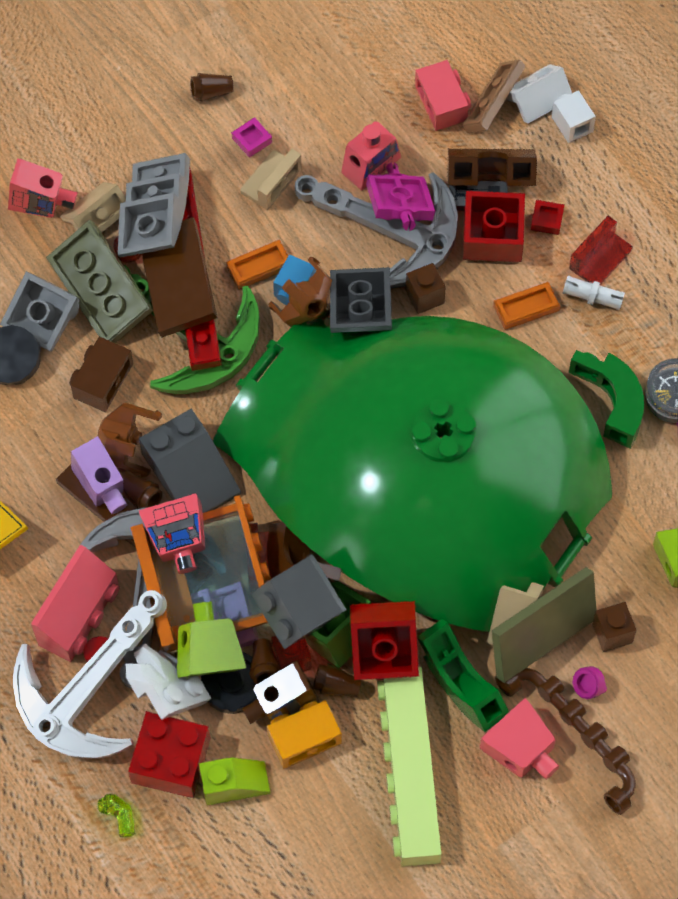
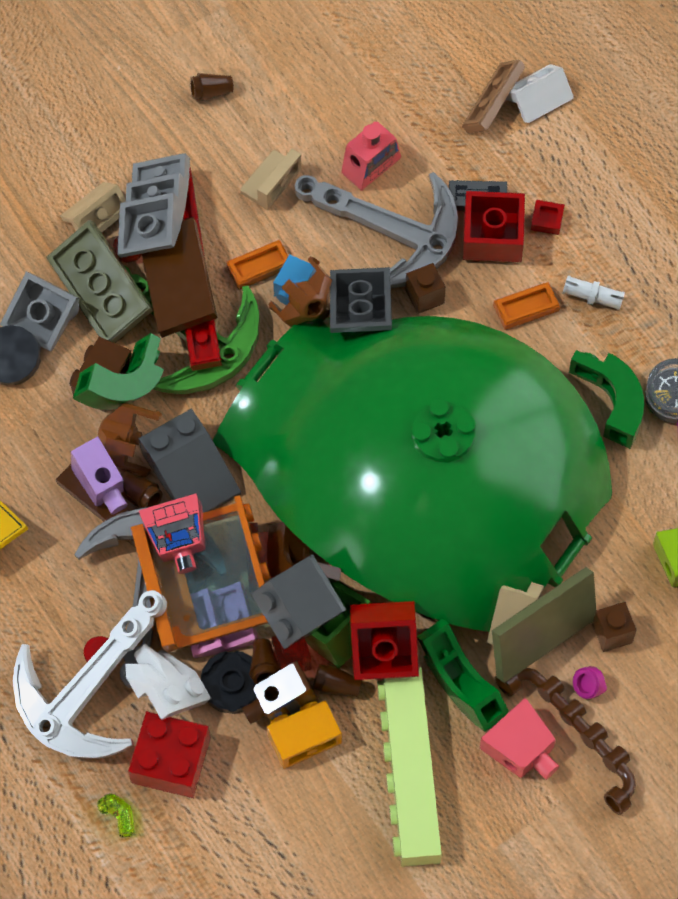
coral torso [8,158,78,218] -> none
coral slope [31,545,120,662] -> none
lime torso [177,602,246,678] -> none
lime slope [199,757,270,805] -> none
dark pink tile [232,117,272,158] -> none
dark pink plate [366,162,435,231] -> none
coral brick [415,60,471,131] -> none
reddish brown arch [447,148,537,186] -> none
white brick [551,90,596,143] -> none
clear red panel [569,215,632,285] -> none
none -> green arch [73,333,164,410]

